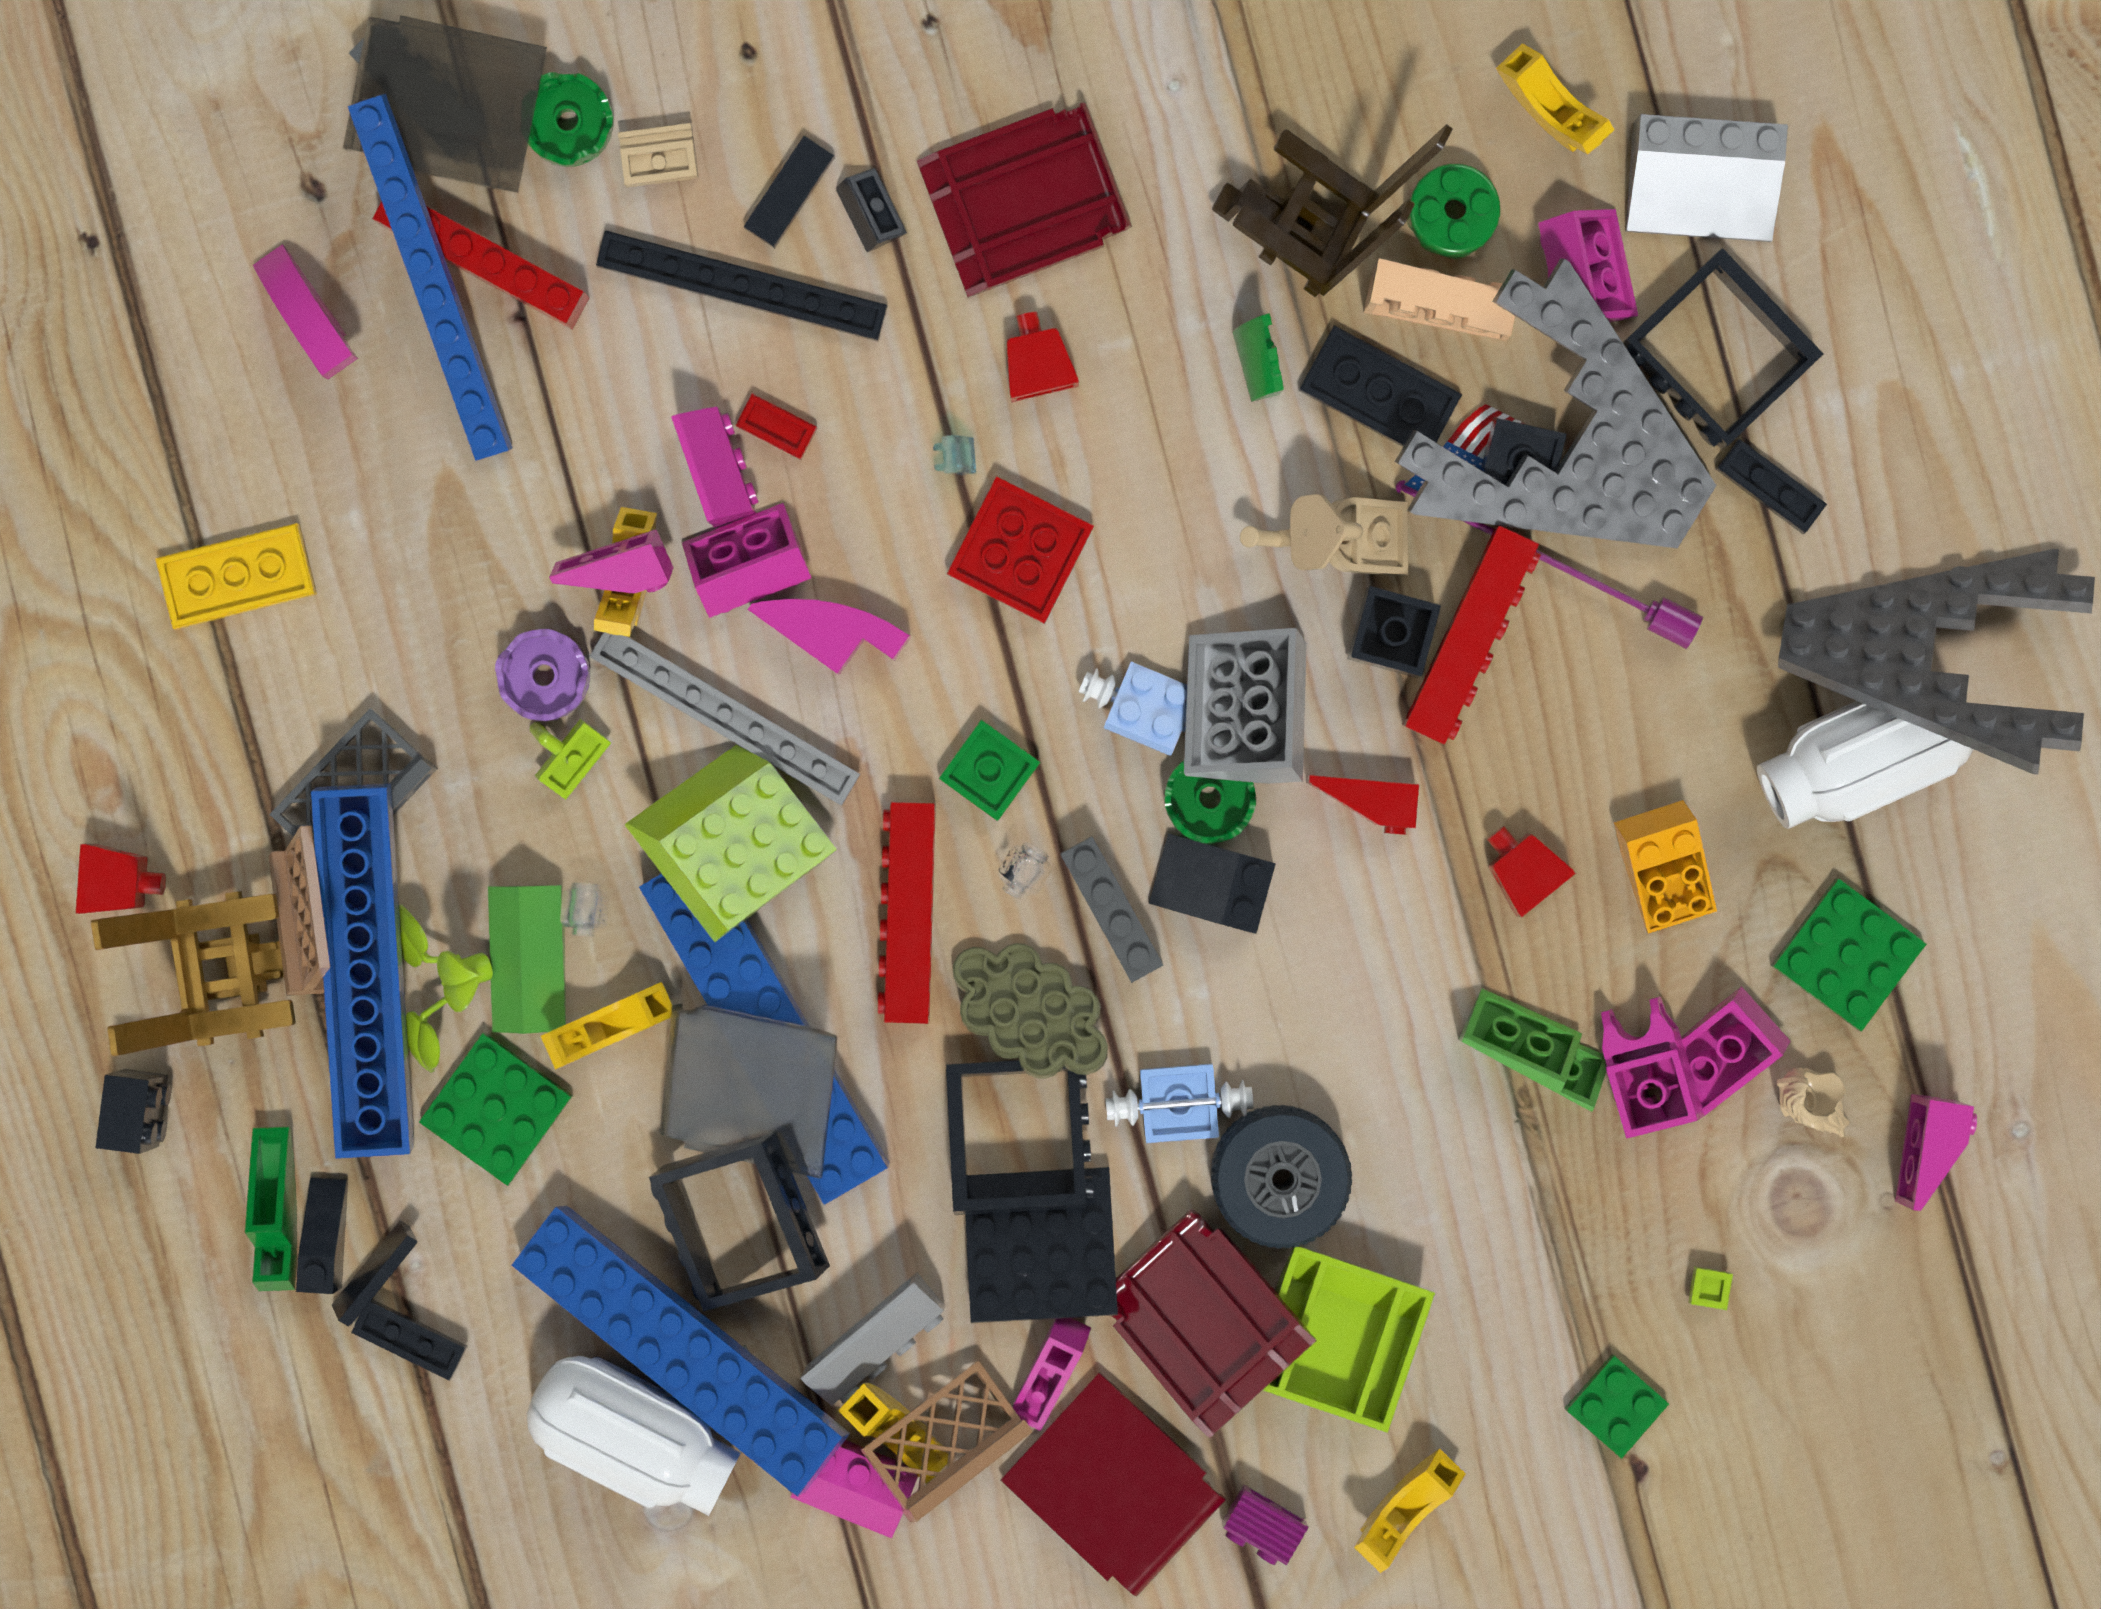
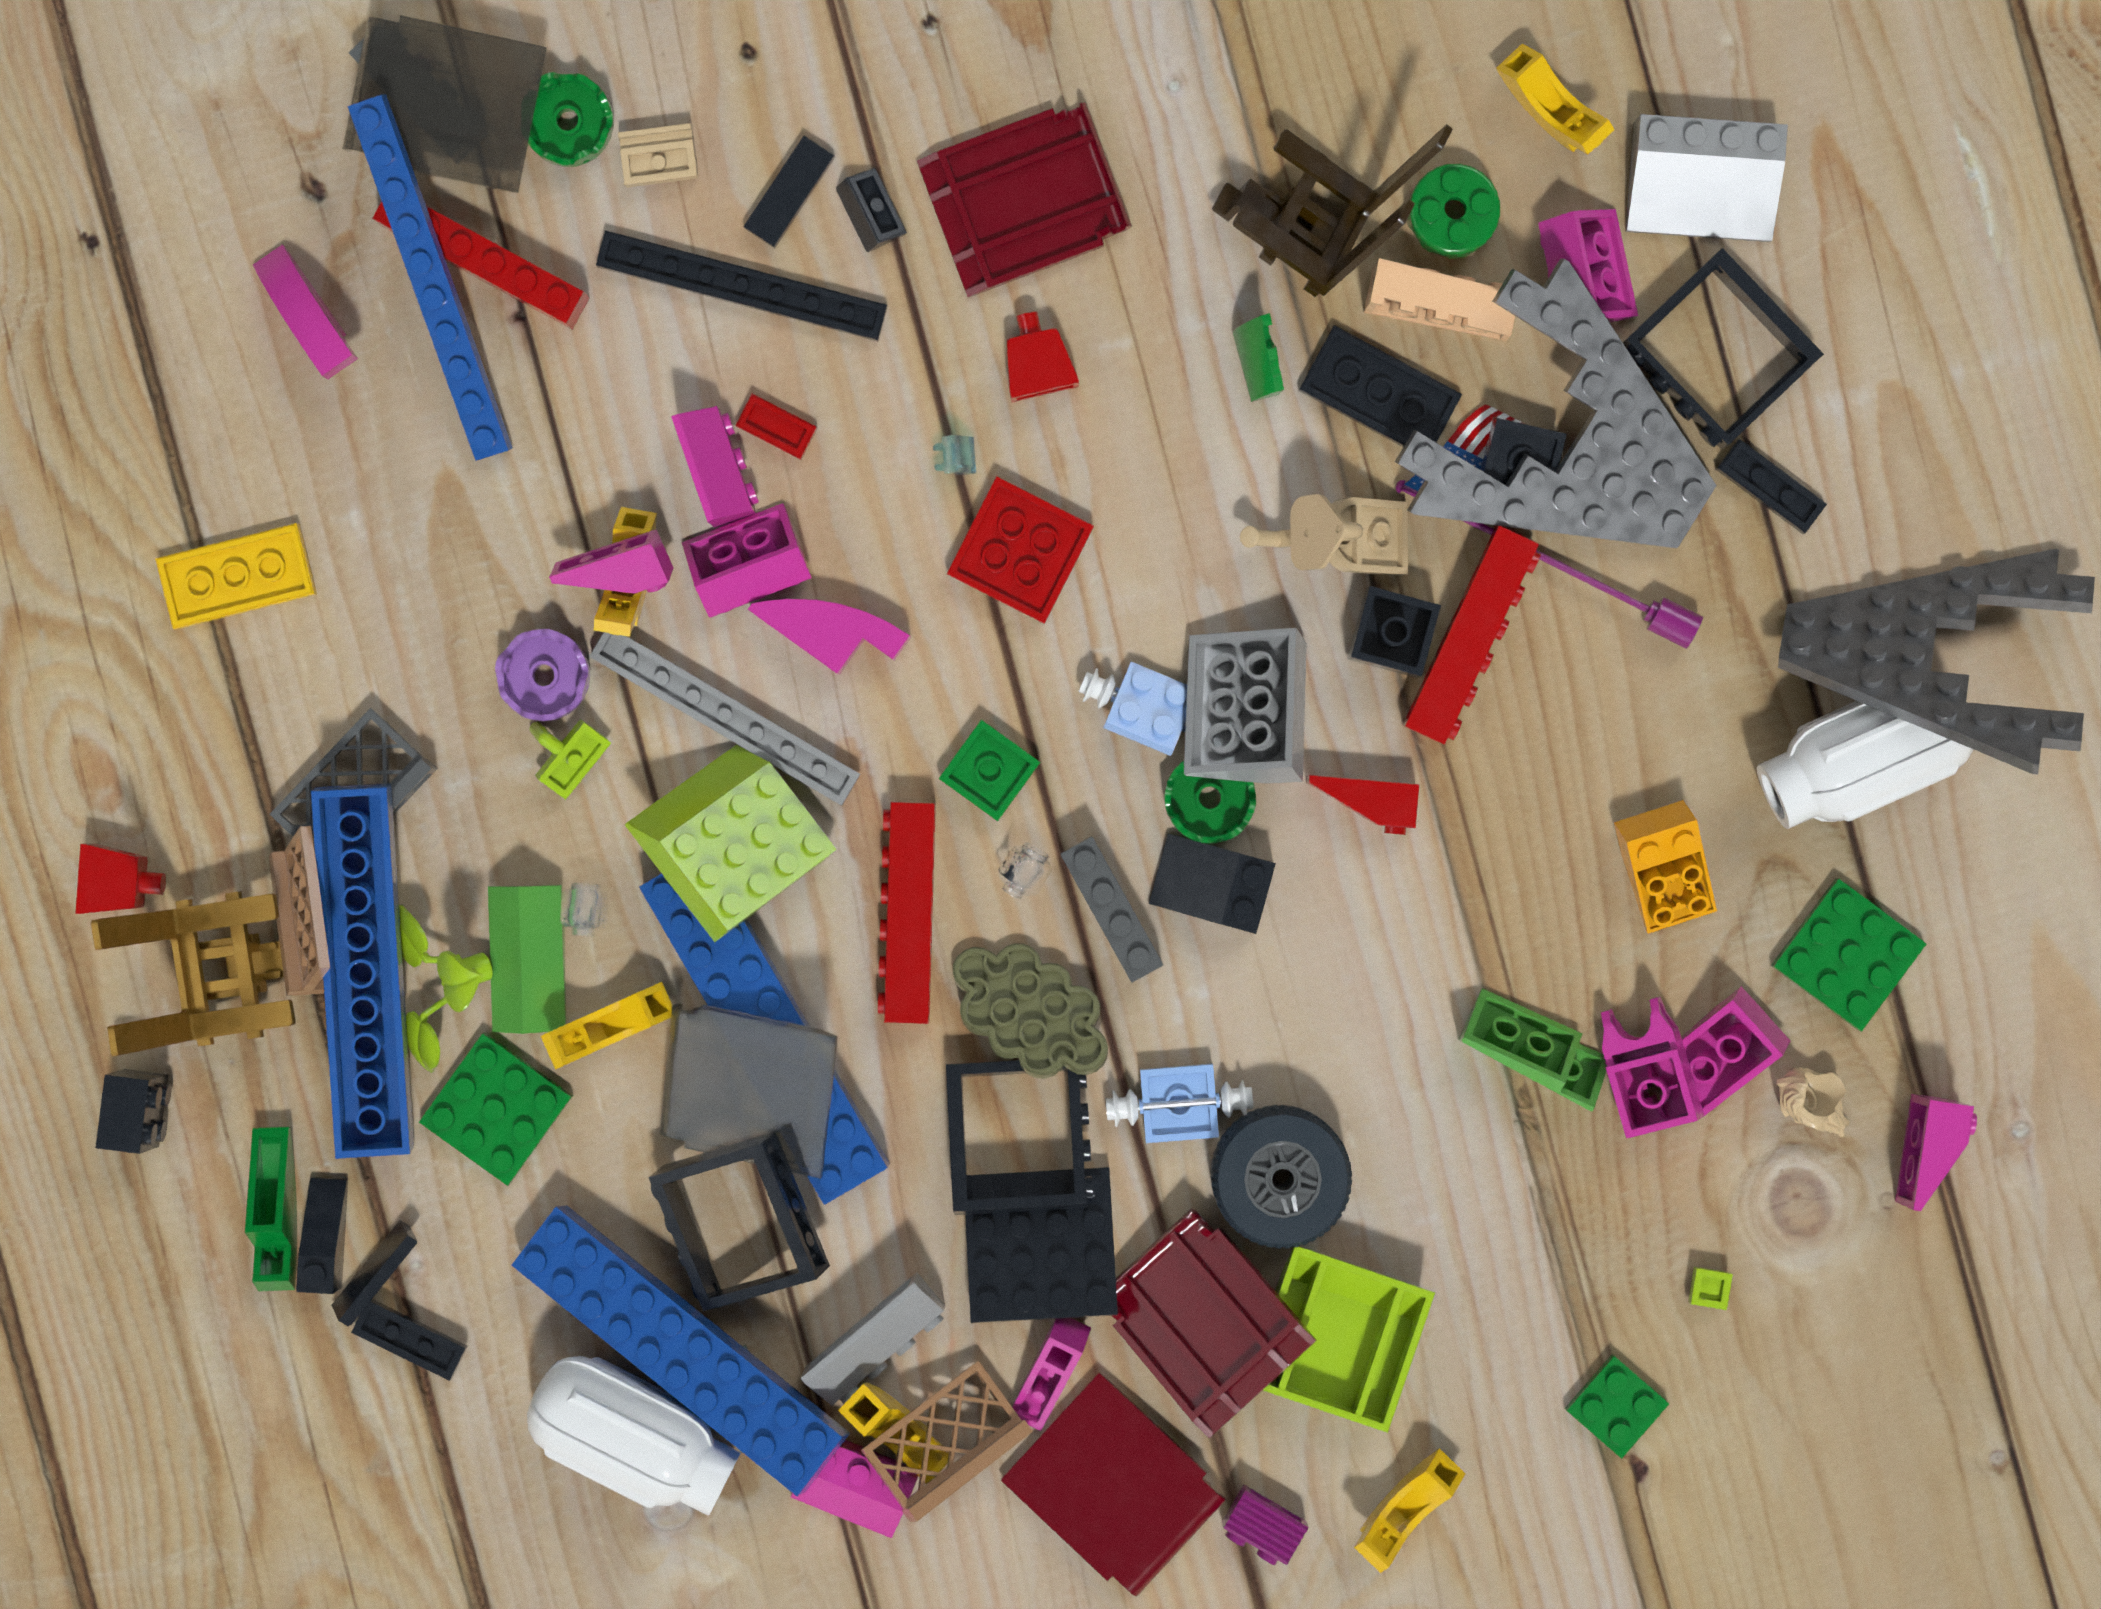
red torso [1487,826,1576,918] -> none

